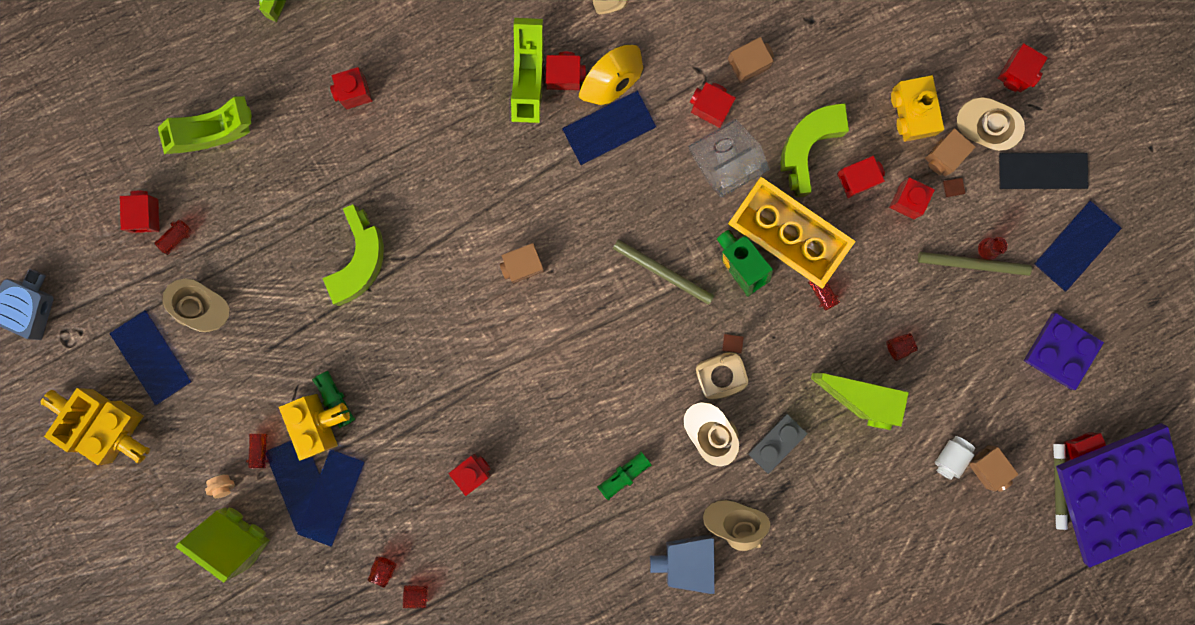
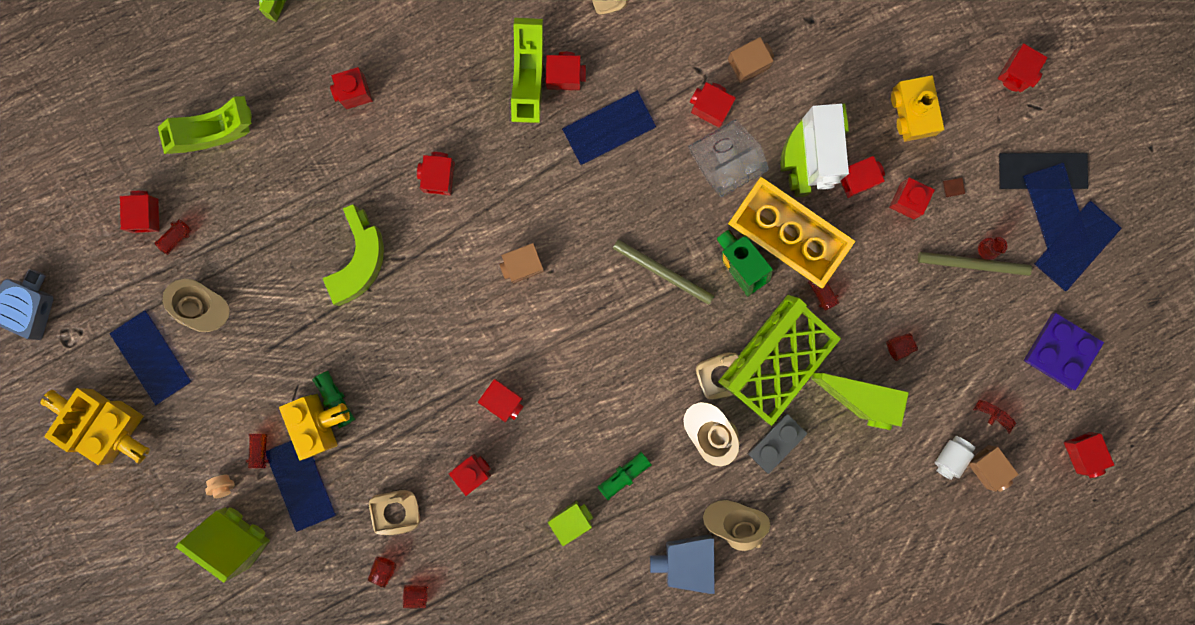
clear blue piece [297,449,365,547] -> none
yellow piece [579,45,643,105] -> none
copper window [722,334,744,353] -> none
medium nougat brick [925,128,975,176] -> none
tan piece [957,97,1025,151] -> none
bar [1053,444,1068,530] -> none
dark purple plate [1056,423,1193,568] -> none
none -> tan piece [369,490,420,535]
none -> red brick [417,152,455,196]
none -> red brick [478,379,524,422]
none -> lime brick [548,501,593,546]
none -> lime fence [718,295,841,426]
none -> white window [802,104,849,189]
none -> clear red piece [973,400,1016,434]
none -> clear blue piece [1023,163,1090,257]

